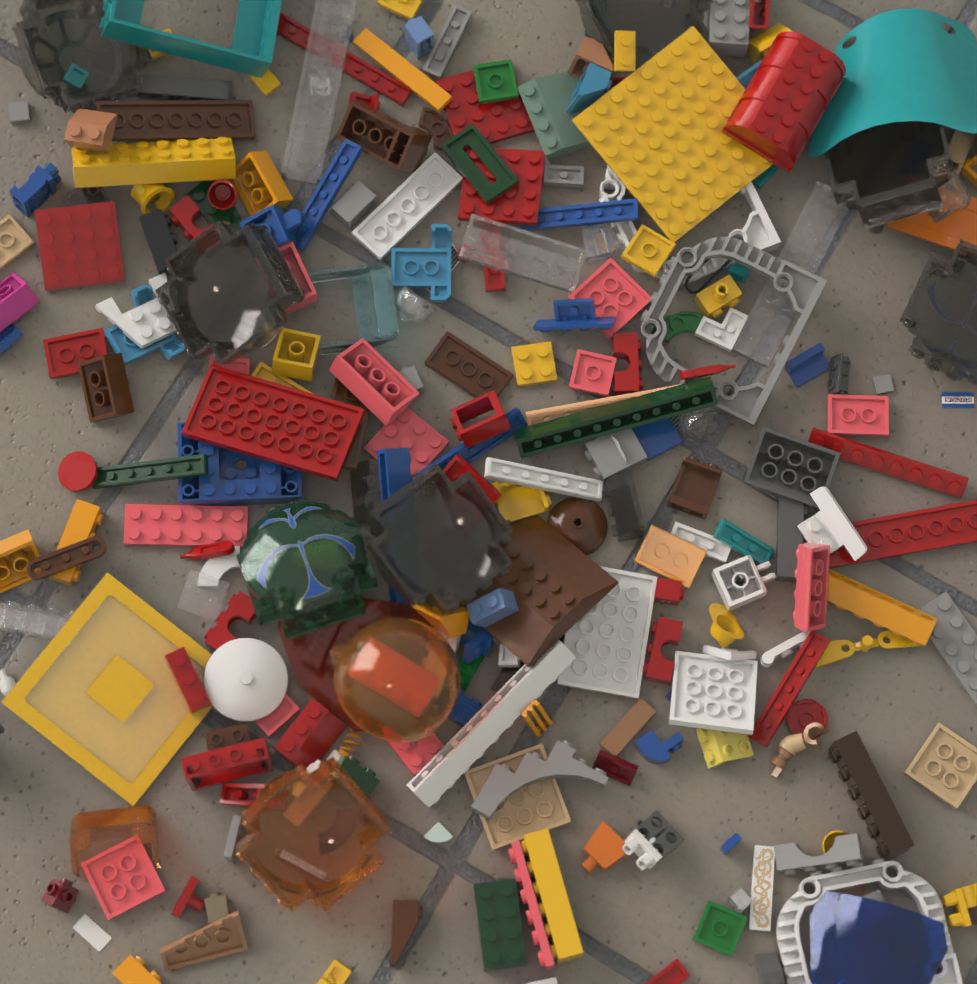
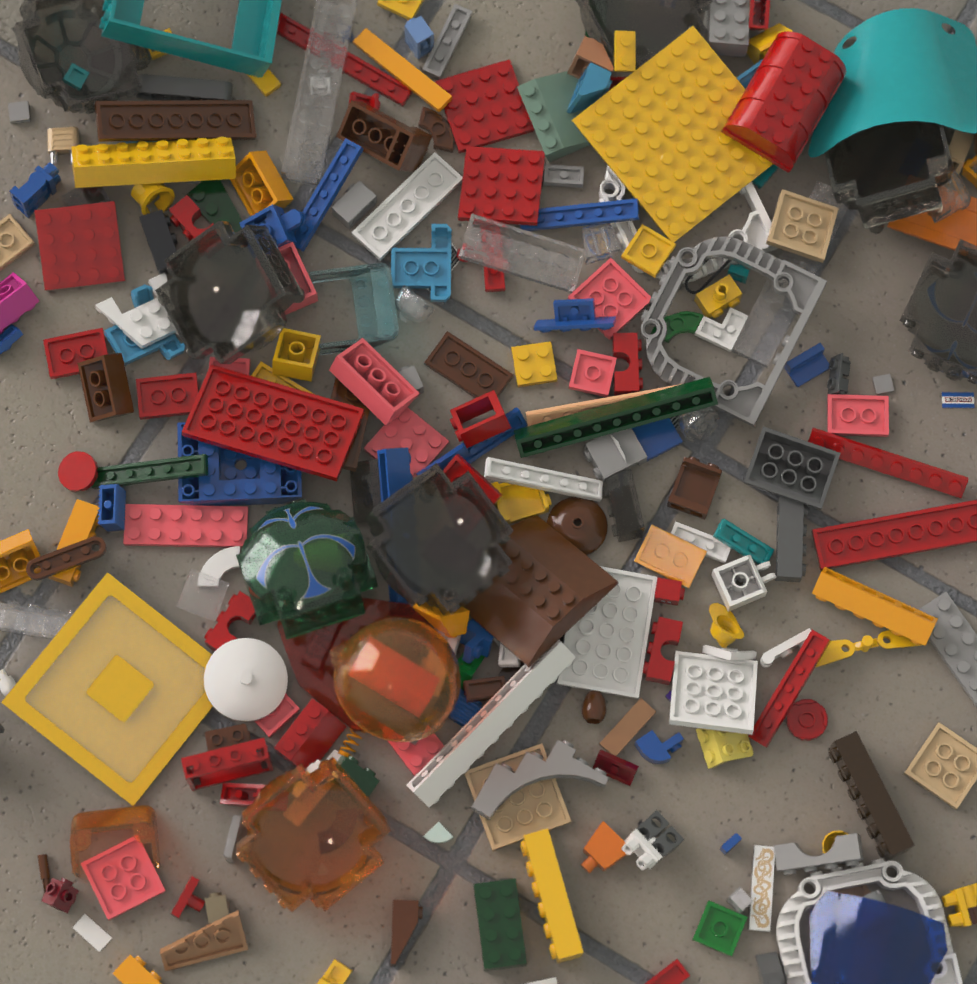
nougat slope [64,108,118,153] -> none
red brick [164,647,211,714] -> none
red piece [180,540,235,561] -> none
red helmet [208,179,238,210] -> none
white piece [275,849,331,881] -> none
dark green piece [441,124,519,205] -> none
medium blue brick [466,588,519,627] -> none
green plate [473,59,518,104] -> none
coral plate [508,841,555,971] -> none
light orange tile [521,699,553,738] -> none
red piece [680,364,736,381] -> none
medium nougat piece [769,722,828,779] -> none
coral slope [793,543,830,632] -> none
white plate [797,486,867,561] -> none
none -> reddish brown pin [38,854,50,893]
none -> tan piece [47,127,79,166]
none -> blue brick [97,484,126,531]
none -> red plate [136,372,199,420]
none -> reddish brown tile [463,676,506,703]
none -> reddish brown animal [582,690,607,724]
none -> tan plate [766,189,839,263]

